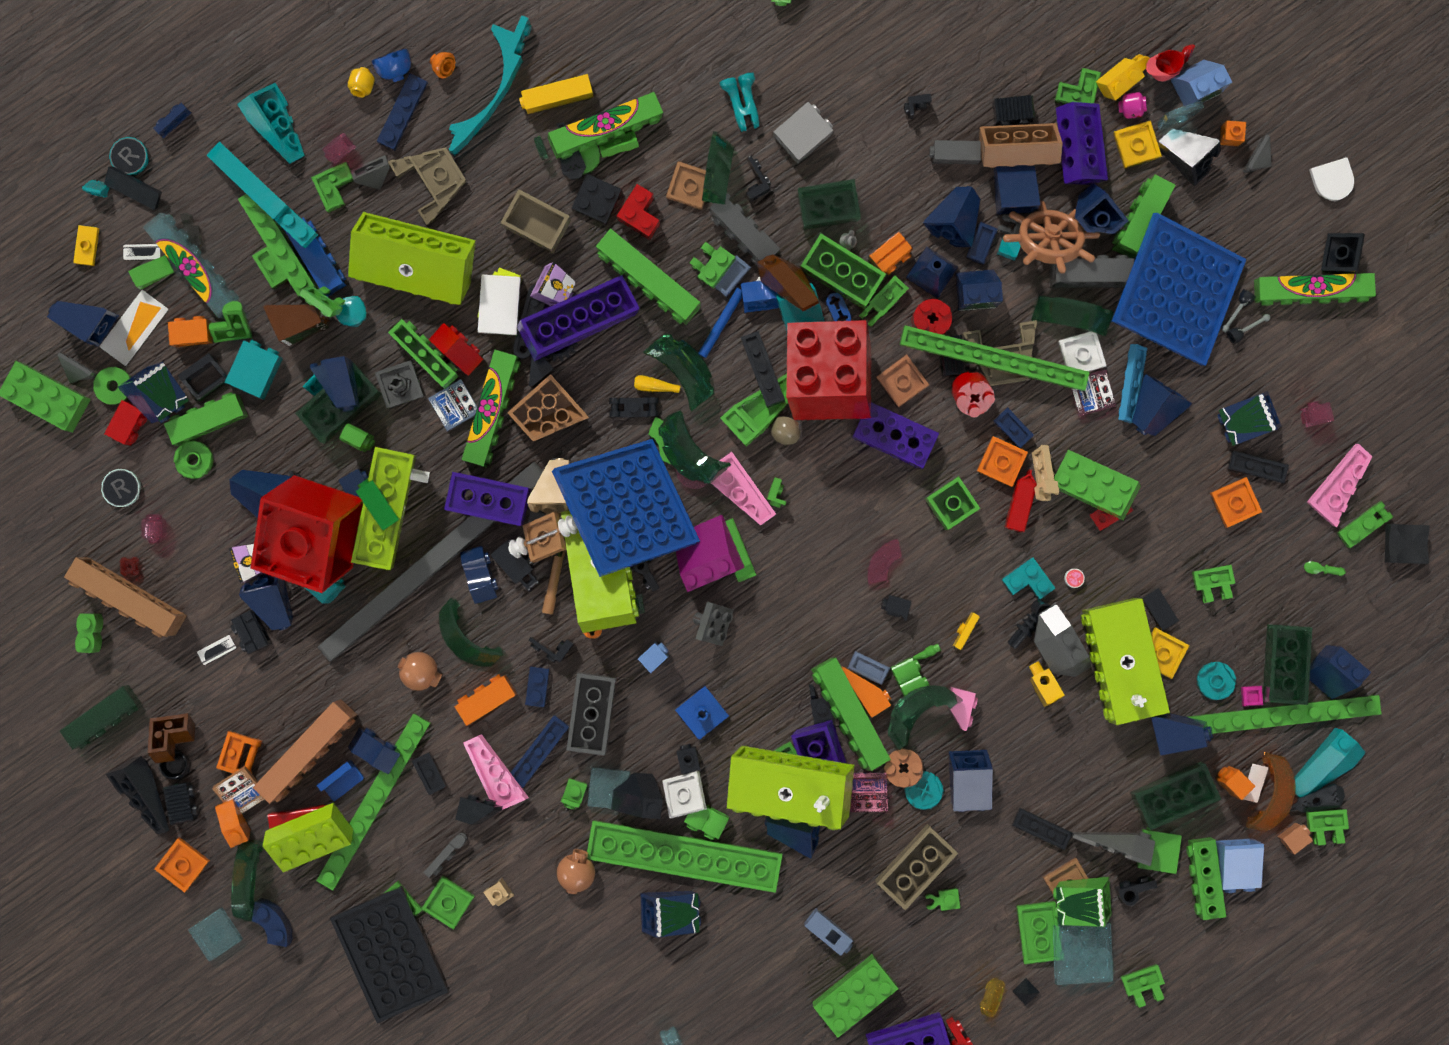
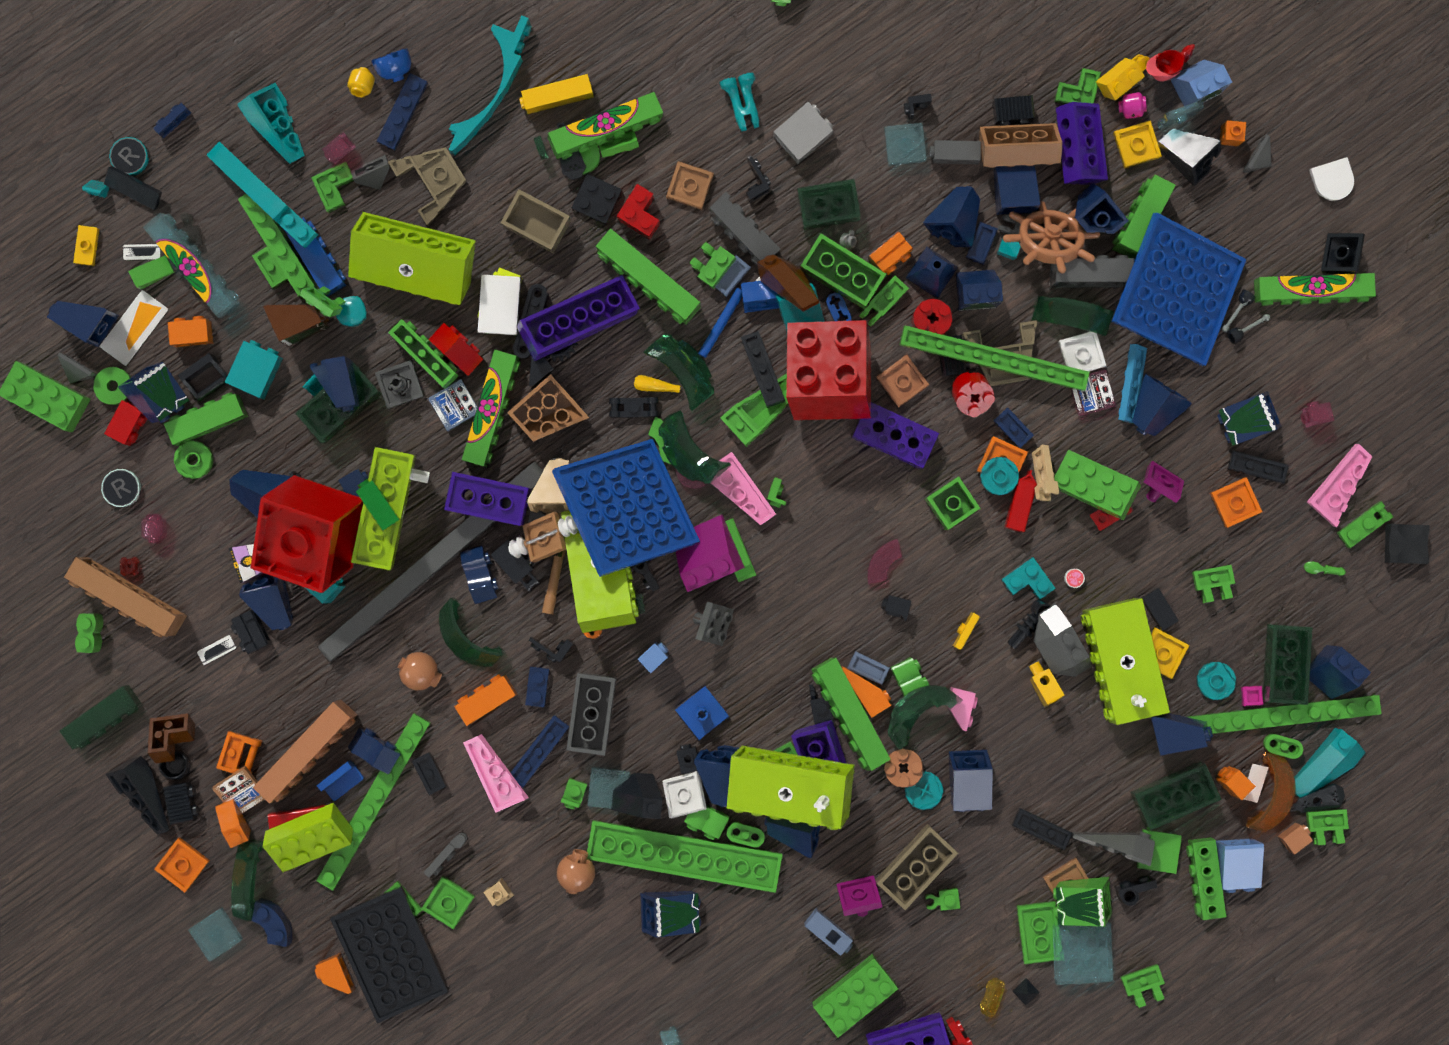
bright green brick [209,301,252,343] -> none
bright green brick [339,423,375,452] -> none
orange brick [430,52,456,79] -> none
black slope [455,794,503,825] -> none
torso [530,262,576,306] -> none
clear green windscreen [702,131,735,204] -> none
dark tan hair [772,417,801,445] -> none
clear pink tile [850,773,888,812] -> none
bright green piece [913,644,941,660] -> none
none -> orange slope [315,953,355,994]
none -> dark blue slope [694,745,739,807]
none -> bright green plate [727,822,765,847]
none -> magenta tile [836,875,882,917]
none -> clear light blue plate [884,123,926,166]
none -> teal tile [980,457,1019,495]
none -> magenta tile [1144,461,1184,503]
none -> bright green plate [1263,734,1303,759]

